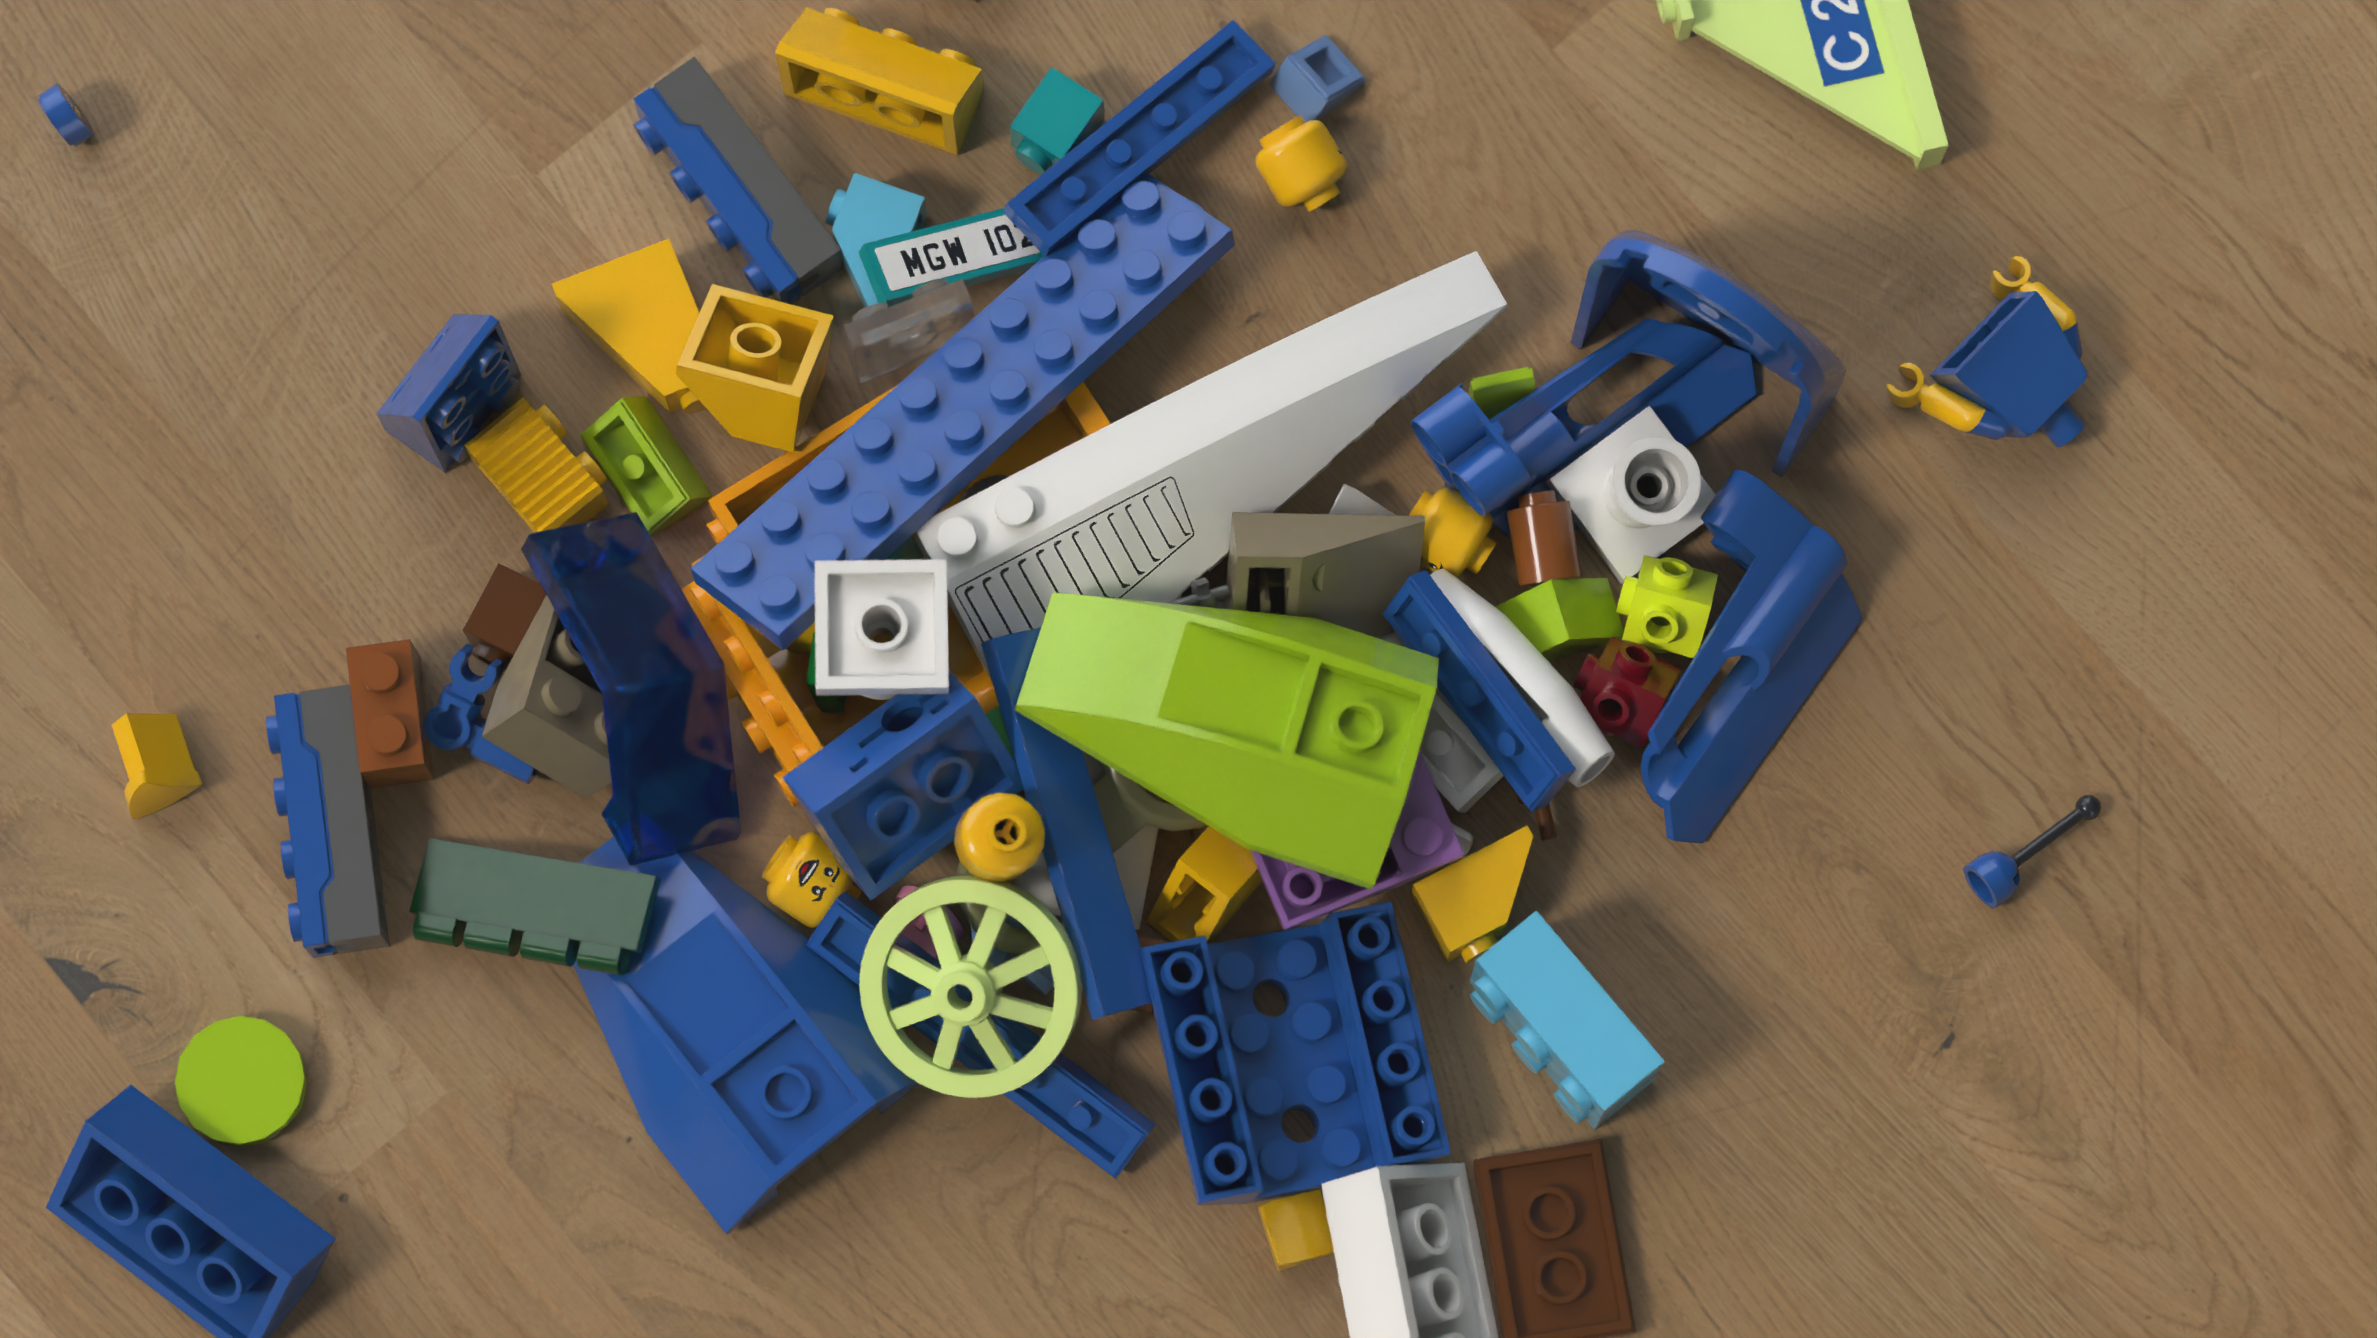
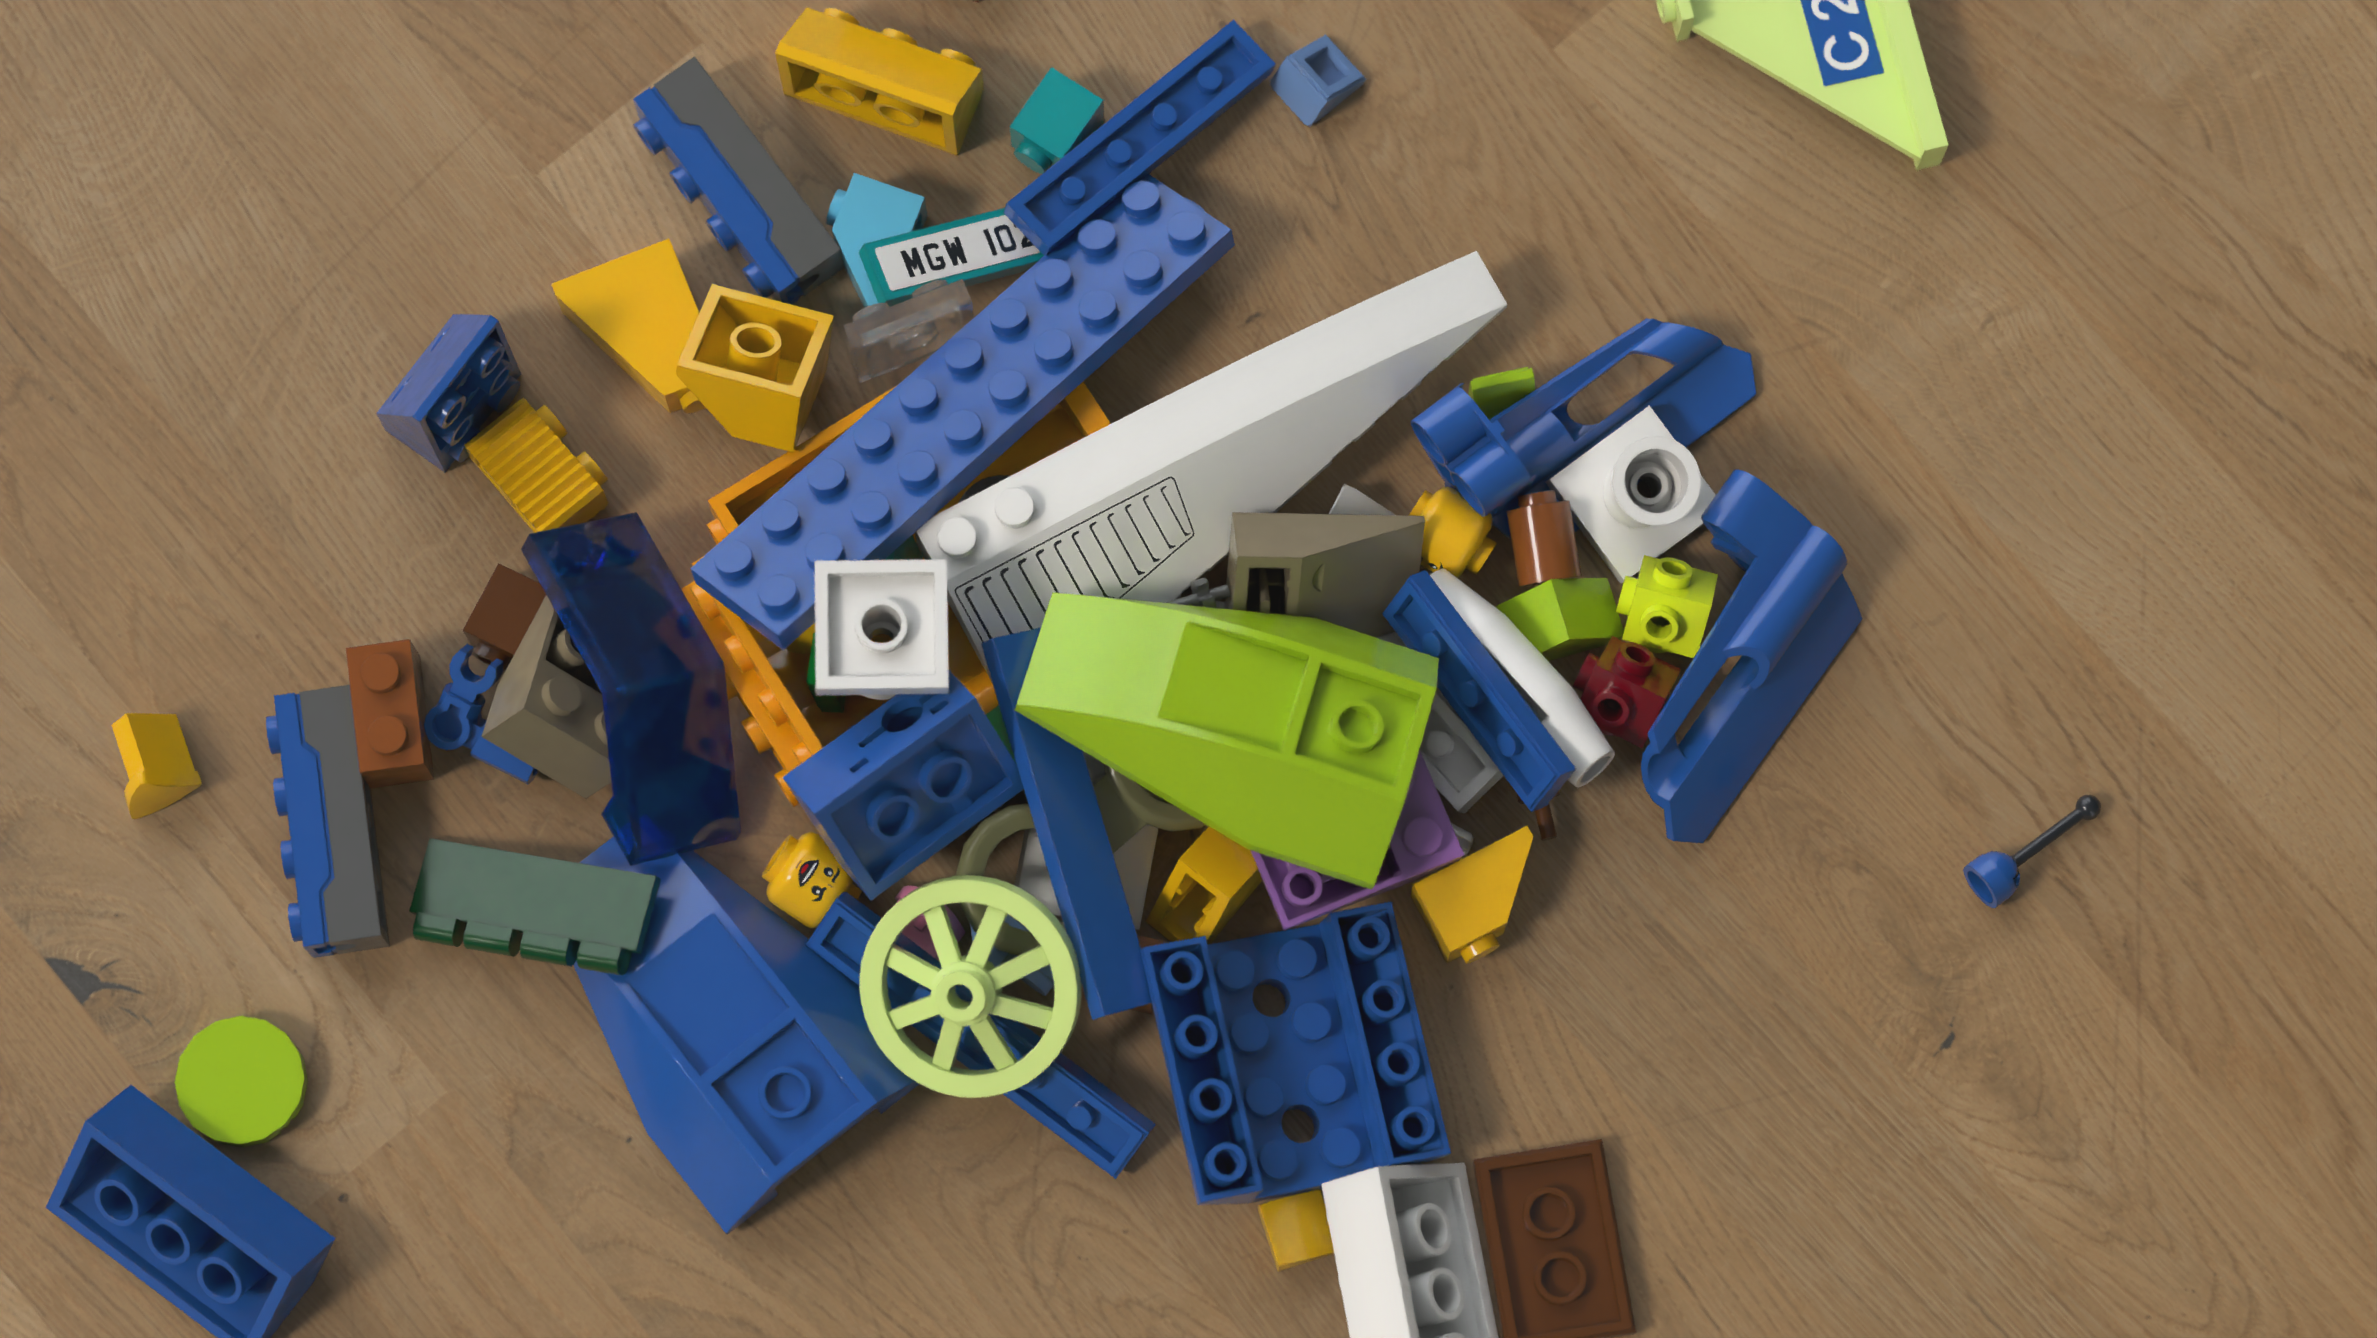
blue tile [38,83,94,147] -> none
lime slope [580,396,712,537] -> none
yellow head [954,792,1045,882] -> none
yellow head [1255,114,1348,212] -> none
medium azure brick [1469,911,1665,1130] -> none
blue windscreen [1571,230,1846,478] -> none
blue torso [1887,256,2087,447] -> none

